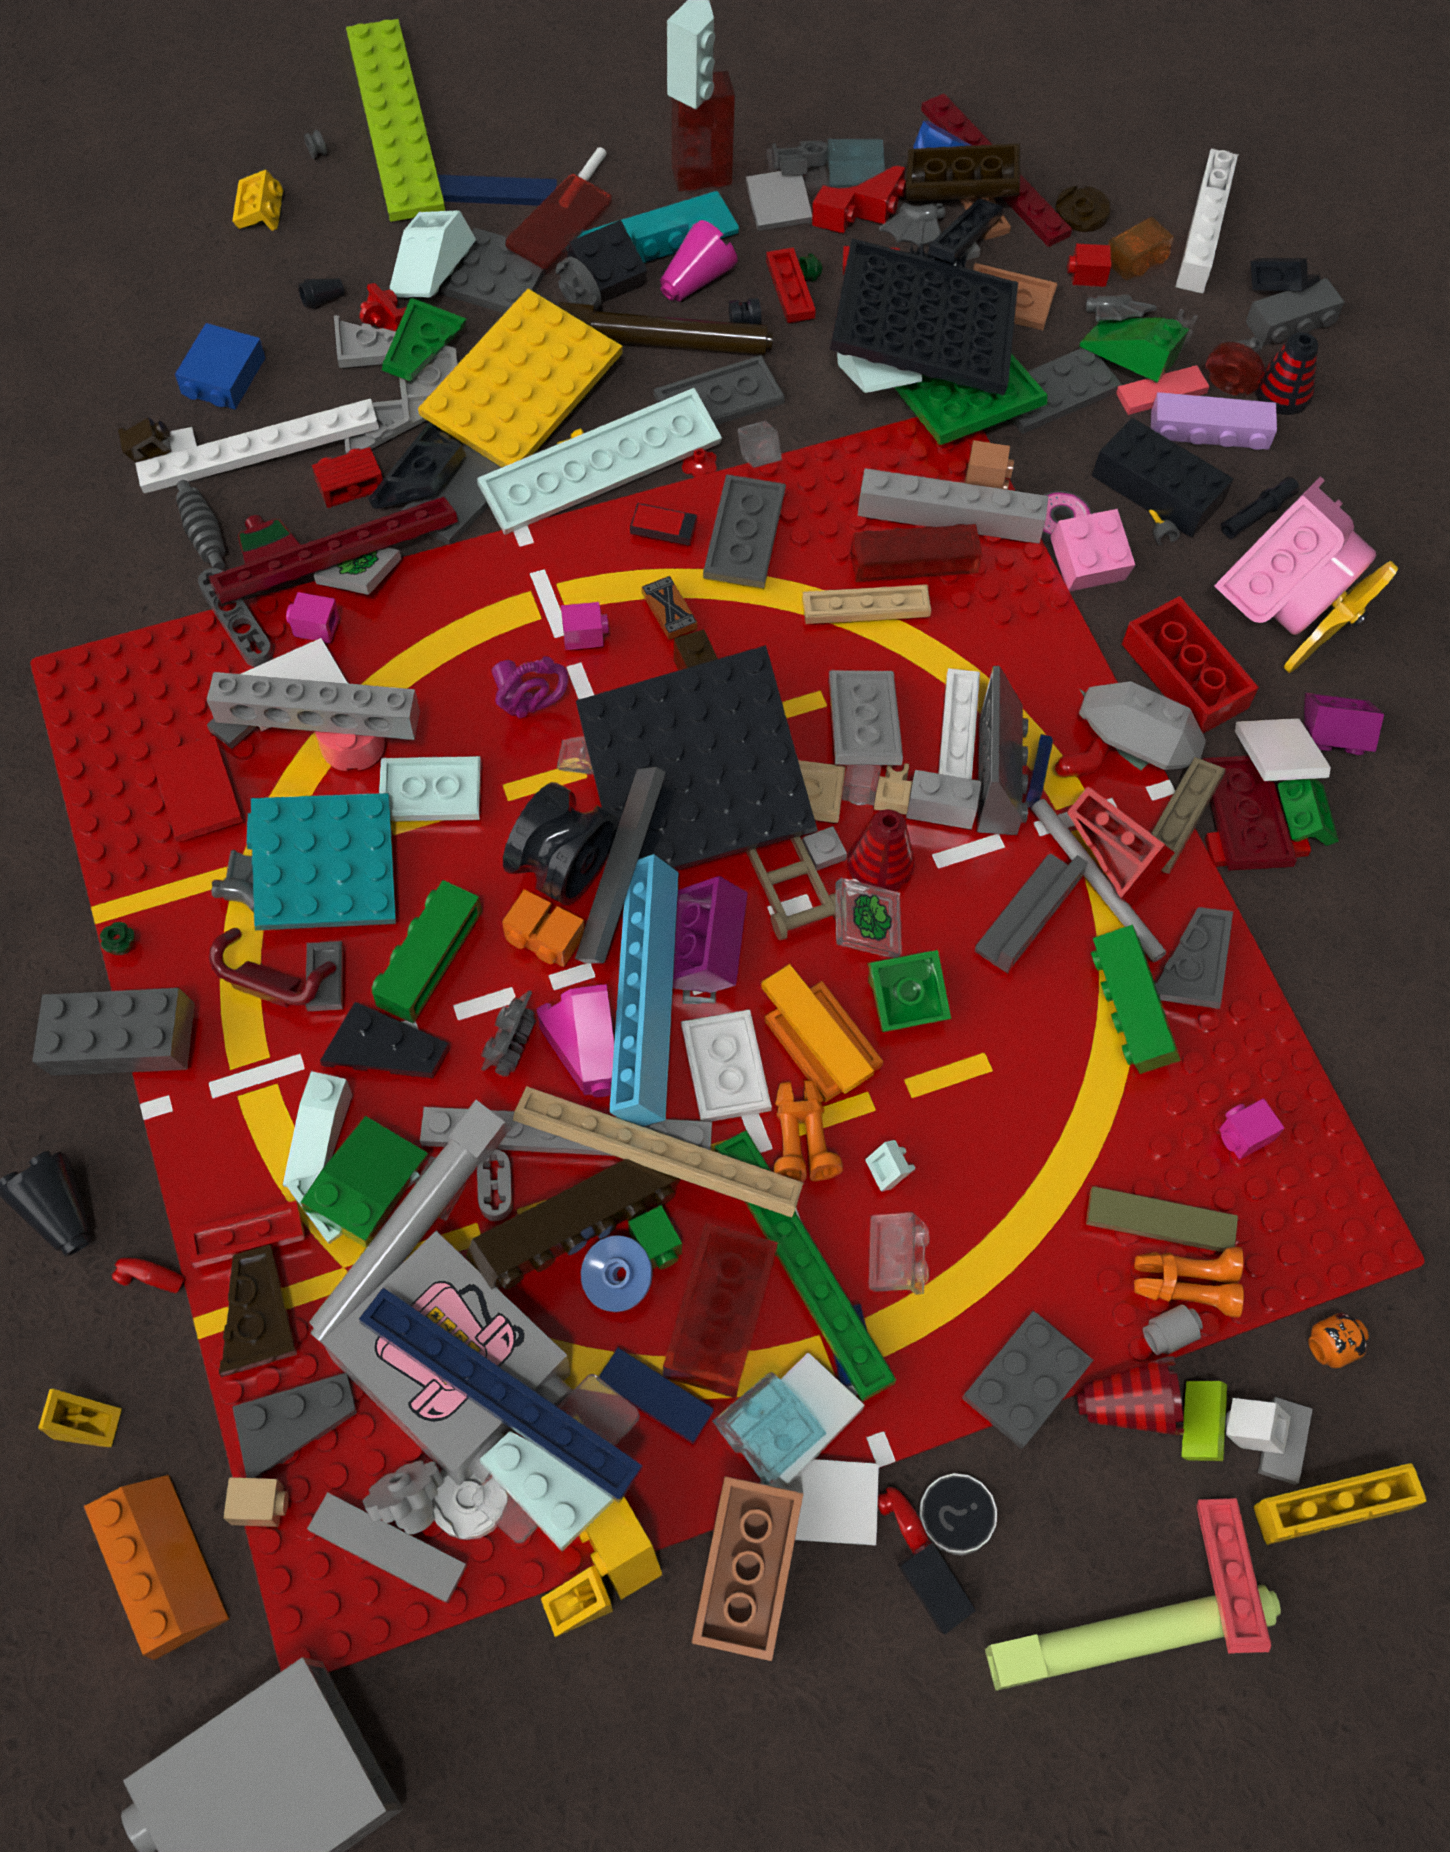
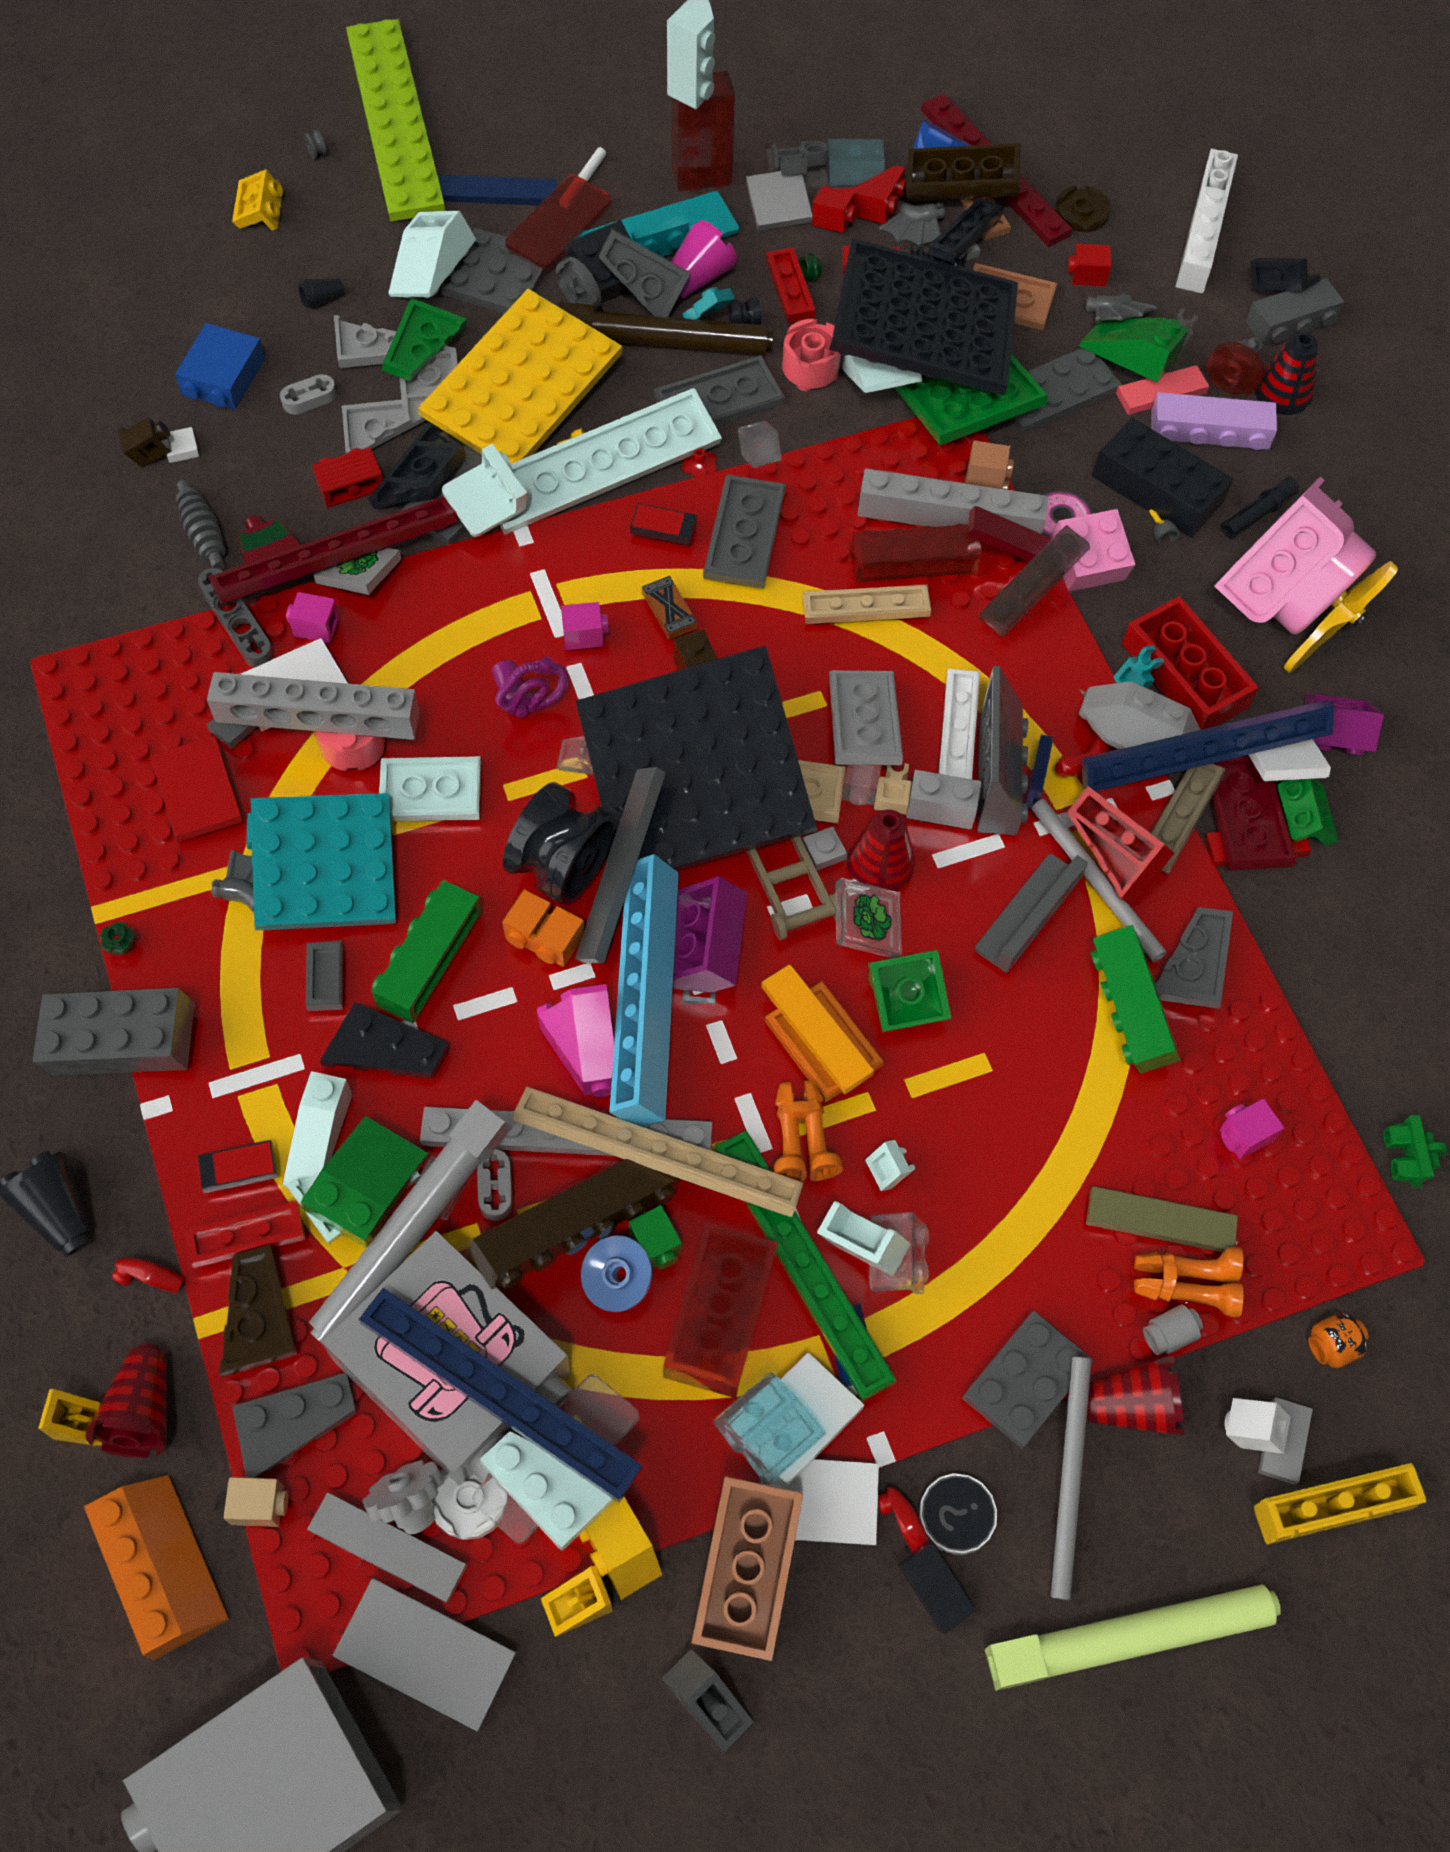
white plate [135,398,380,493] -> none
dark red piece [209,927,336,1008] -> none
red hips [360,283,407,332] -> none
dark grey hinge [481,991,535,1077] -> none
dark blue tile [597,1348,714,1445] -> none
white tile [681,1010,772,1122] -> none
clear orange brick [1108,216,1174,281] -> none
lime tile [1182,1381,1227,1461] -> none
coral tile [1197,1498,1271,1653] -> none
none -> dark red cone [85,1344,167,1458]
none -> red tile [198,1140,278,1193]
none -> light grey beam [280,374,337,414]
none -> light grey tile [332,1578,516,1732]
none -> light aqua bracket [442,444,528,537]
none -> dark grey wing [599,229,690,317]
none -> dark grey slope [661,1649,754,1753]
none -> teal plate [682,287,735,320]
none -> coral brick [782,319,842,391]
none -> light aqua panel [817,1201,911,1276]
none -> dark red tile [968,505,1055,569]
none -> clear smoke plate [979,525,1090,637]
none -> light grey piece [1050,1357,1092,1600]
none -> dark blue plate [1082,700,1334,792]
none -> teal plate [1113,645,1164,689]
none -> green hips [1383,1115,1448,1188]

